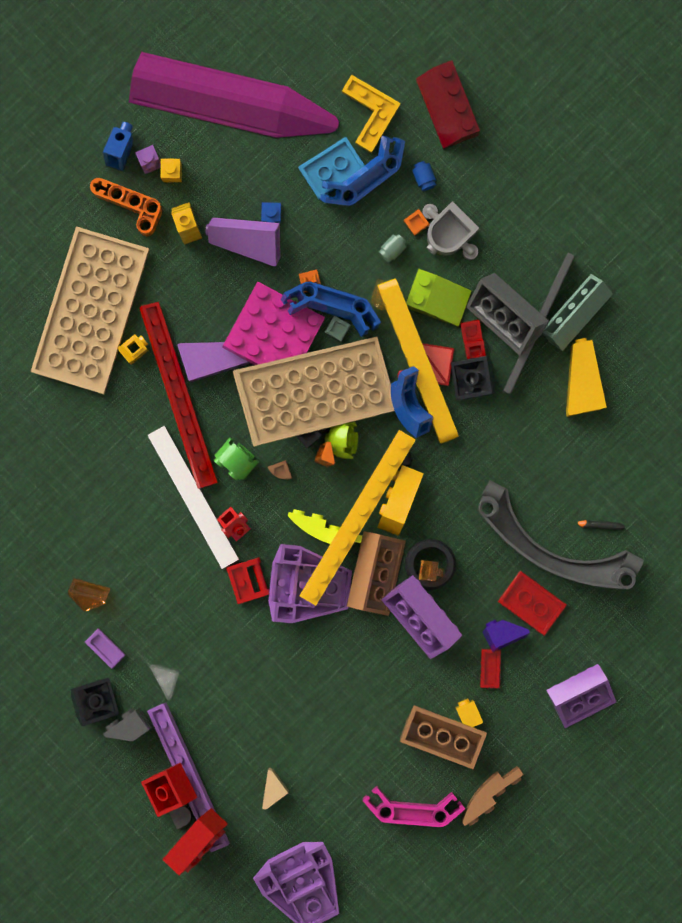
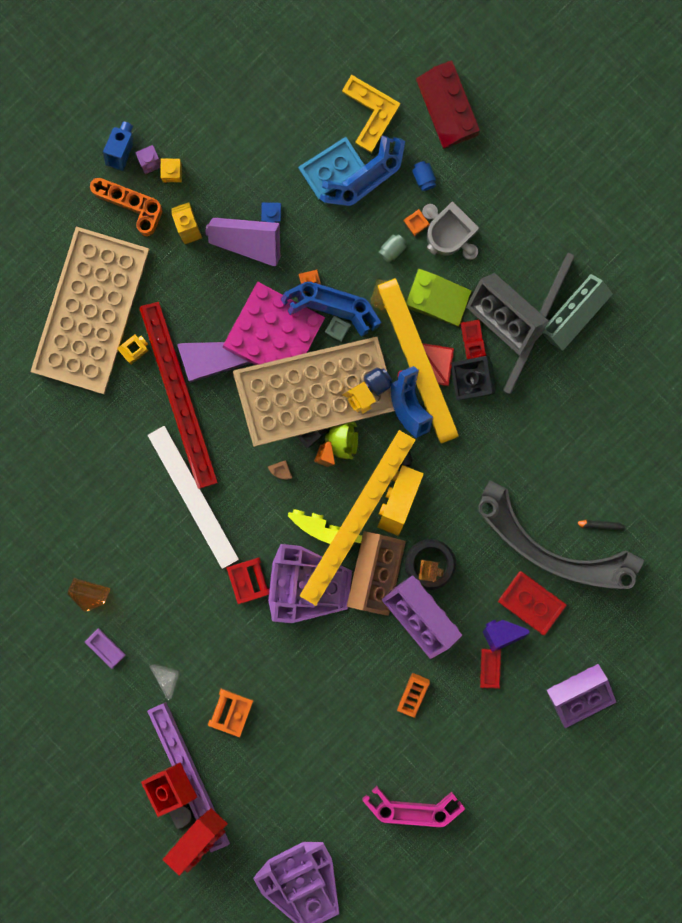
black slope [71,678,119,726] -> none
dark grey slope [103,708,153,742] -> none
magenta piece [129,52,339,138] -> none
bright green brick [214,437,259,480] -> none
red brick [217,507,251,542] -> none
tan slope [262,768,289,809] -> none
medium nougat slope [400,705,487,769] -> none
yellow brick [455,698,483,727] -> none
medium nougat slope [461,766,524,826] -> none
yellow slope [566,338,607,417] -> none
none -> orange plate [208,689,253,737]
none -> yellow window [341,382,376,414]
none -> dark blue head [364,367,392,396]
none -> orange slope [397,673,430,718]

